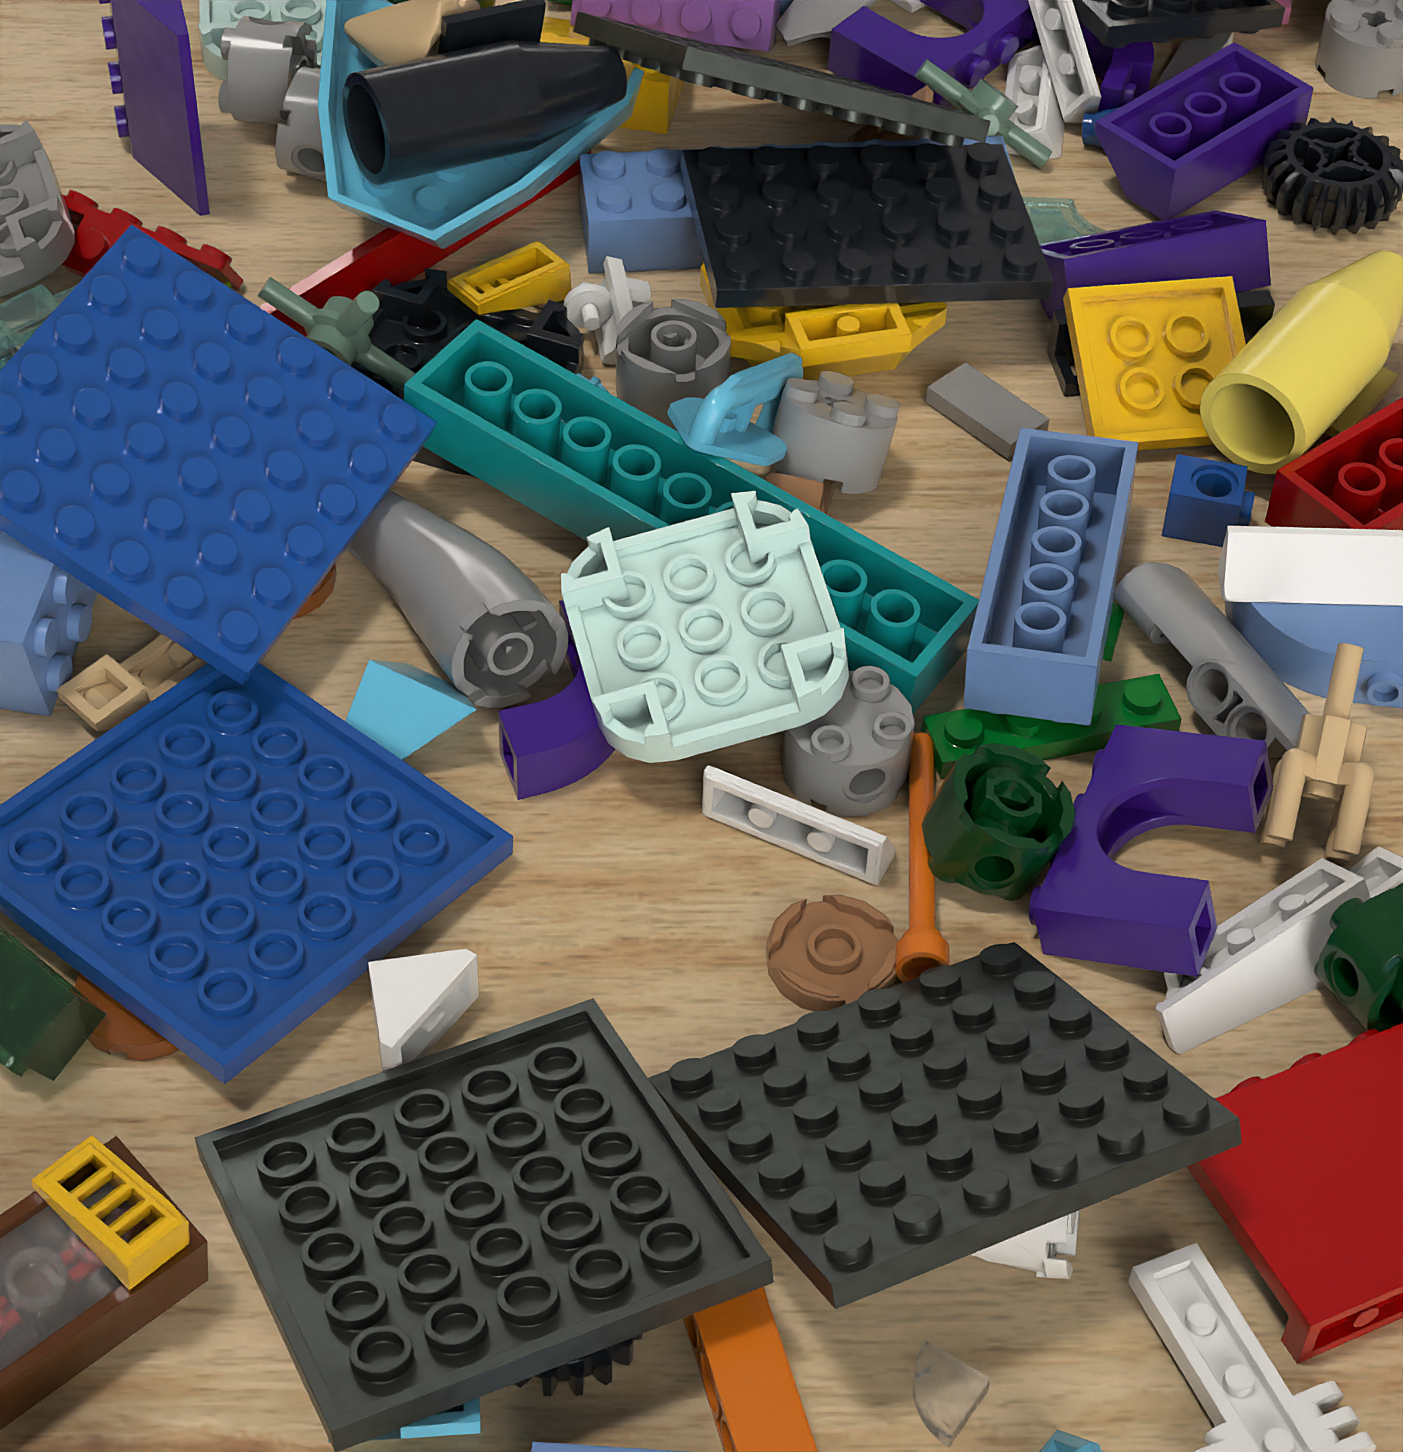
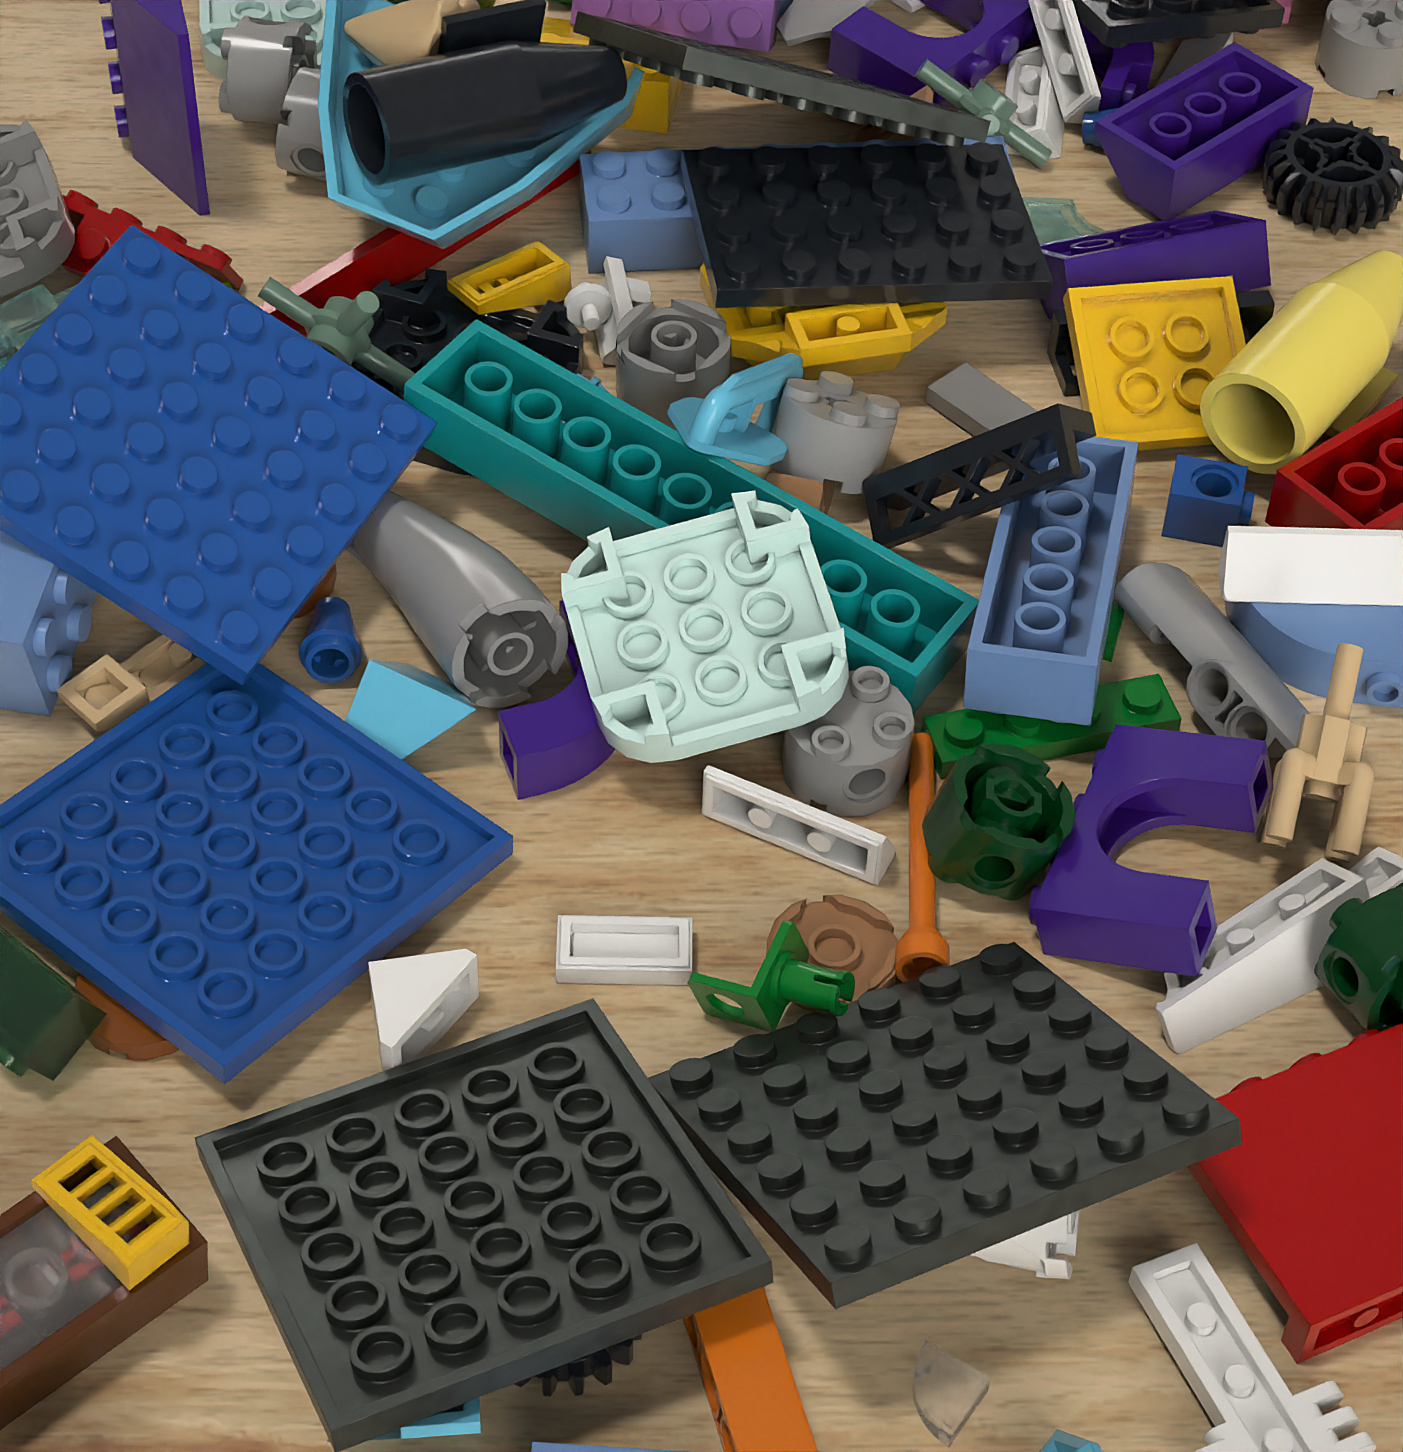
none -> blue cone [299,597,362,684]
none -> white tile [556,915,692,986]
none -> green bracket [687,920,855,1032]
none -> black fence [863,403,1096,549]

